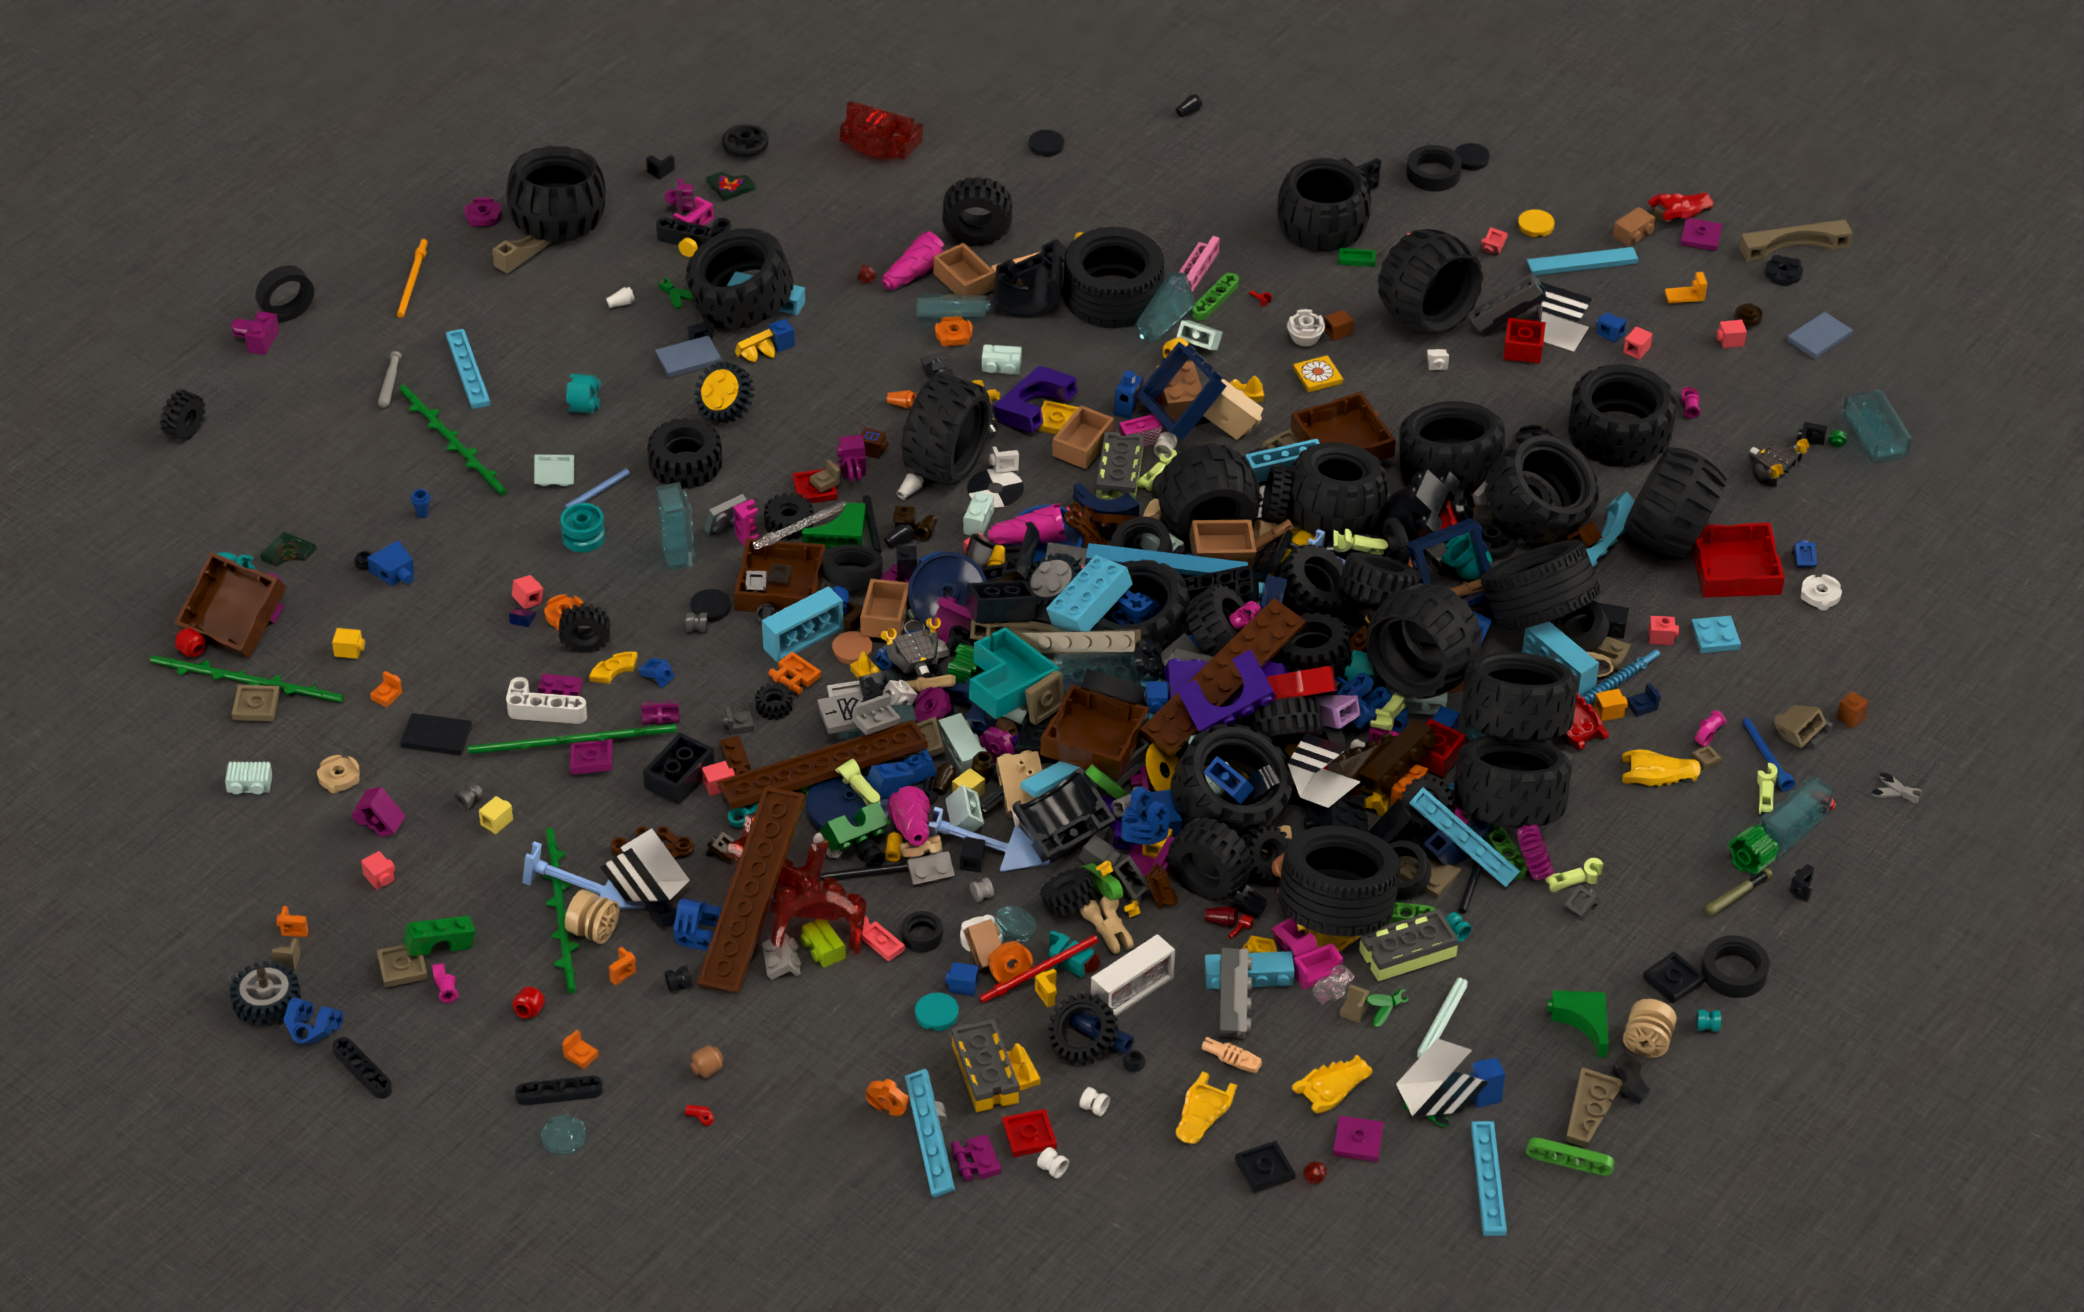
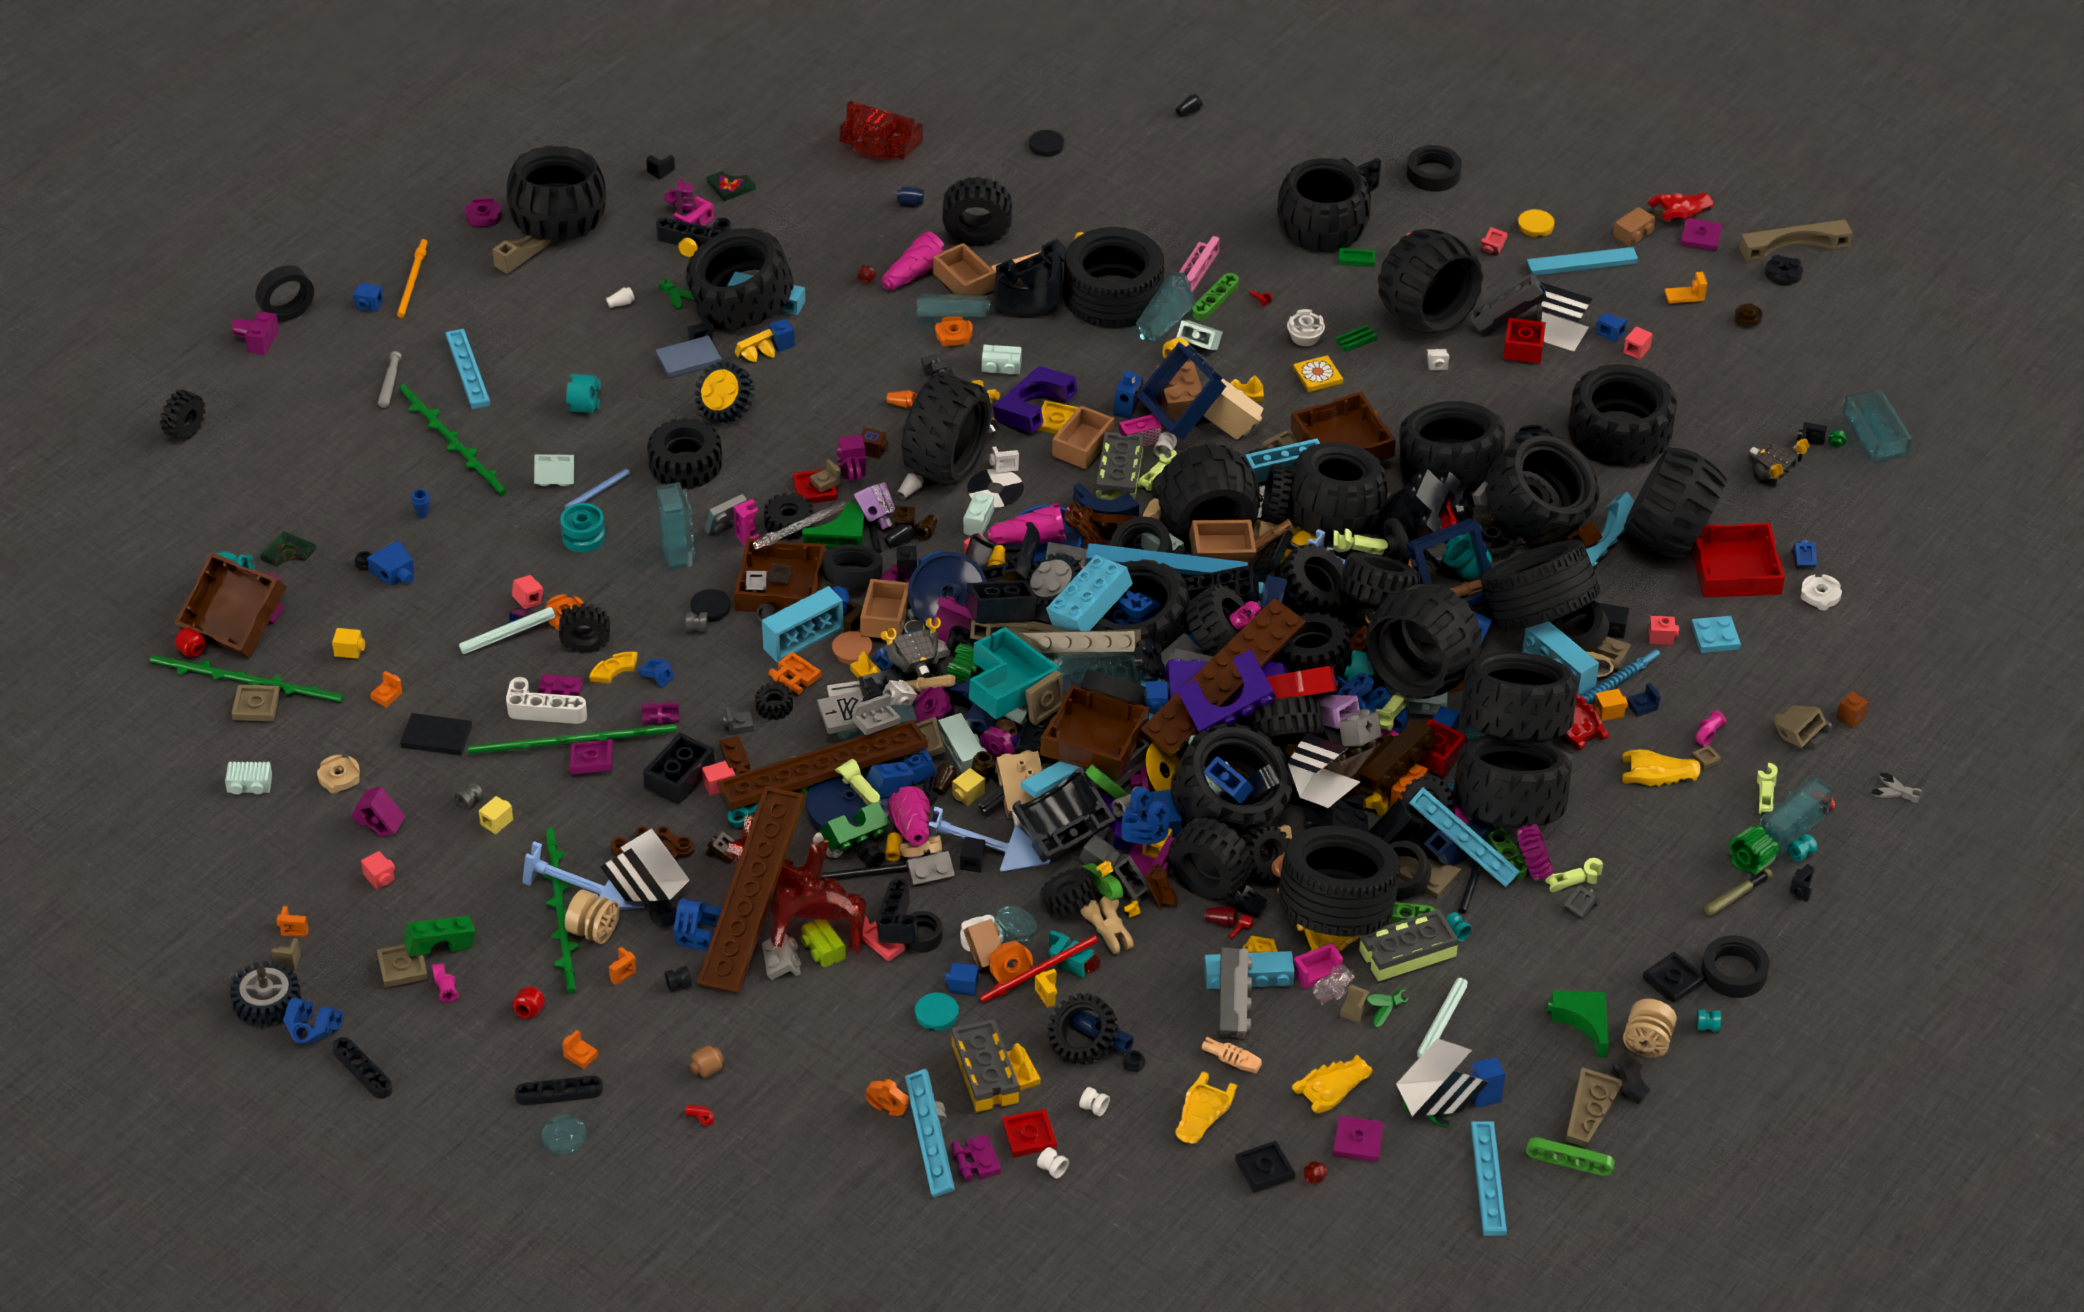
black wheel [722,124,769,158] -> none
light aqua brick [945,785,984,832] -> none
light grey wheel [970,877,994,903] -> none
white brick [1091,934,1175,1015] -> none
dark pink panel [1271,918,1318,960] -> none
dark orange brick [1324,310,1354,341] -> none
black tile [1455,143,1490,170] -> none
dark pink connector [1680,386,1701,419] -> none
coral brick [1716,320,1747,348] -> none
blue piece [1743,718,1795,791] -> none
sand blue tile [1787,312,1853,359] -> none
none -> blue brick [353,282,383,312]
none -> light aqua axle [459,607,555,654]
none -> medium lavender torso [854,482,895,530]
none -> black beam [876,879,919,944]
none -> dark blue brick [897,186,924,206]
none -> green tile [1336,324,1378,352]
none -> light grey brick [1339,709,1382,746]
none -> teal wheel [1787,834,1818,862]

